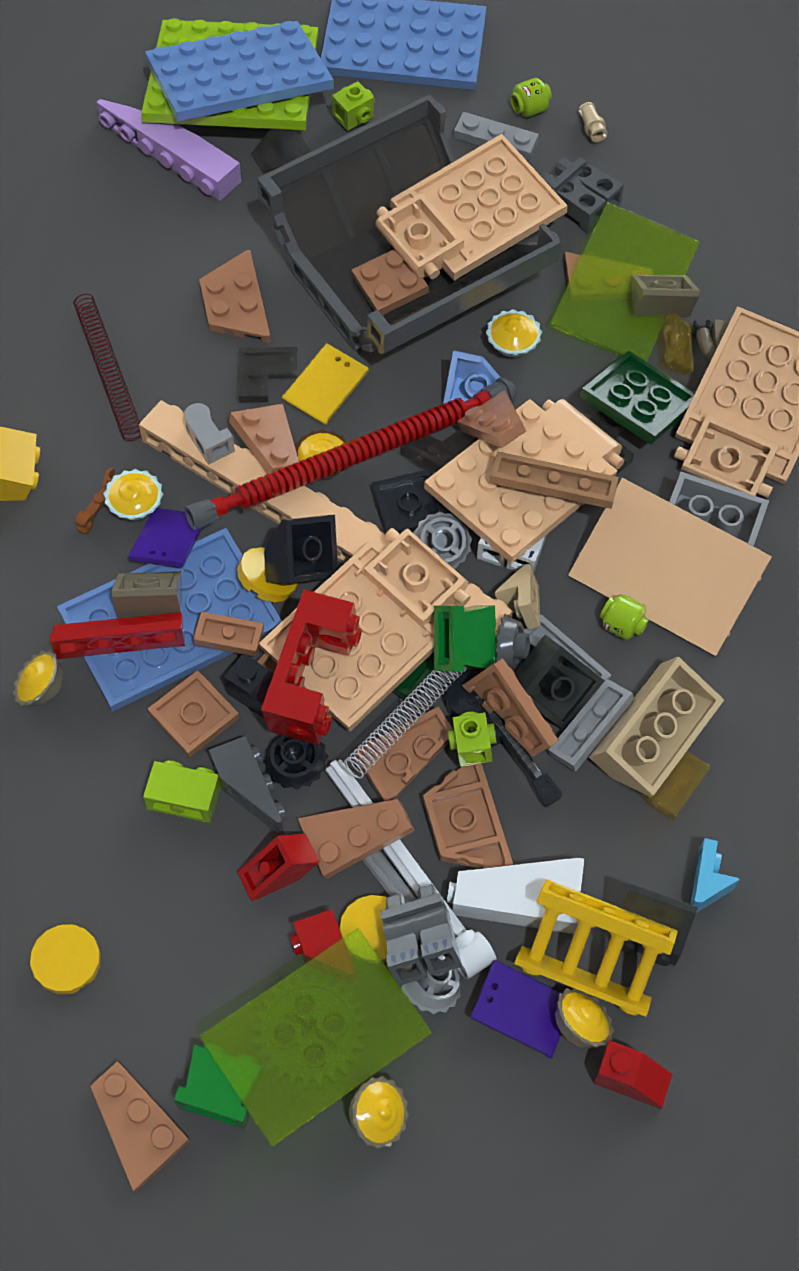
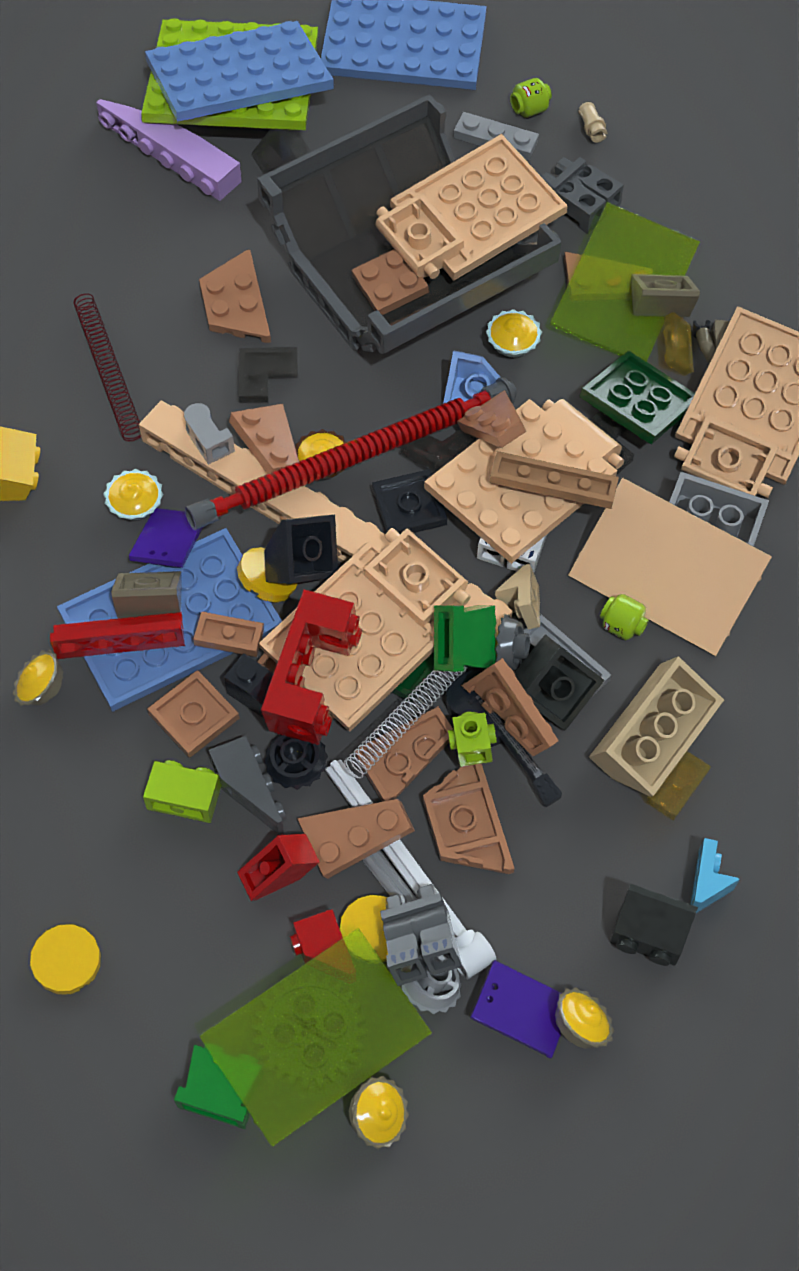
dark orange piece [75,468,115,534] -> none
nougat wing [90,1061,190,1193] -> none
yellow container [282,343,369,425] -> none
lime brick [332,81,375,131] -> none
light grey piece [413,511,472,568] -> none
white slope [447,858,584,934] -> none
yellow fence [514,879,678,1017] -> none
light grey plate [548,679,635,772] -> none
red slope [594,1040,672,1109] -> none

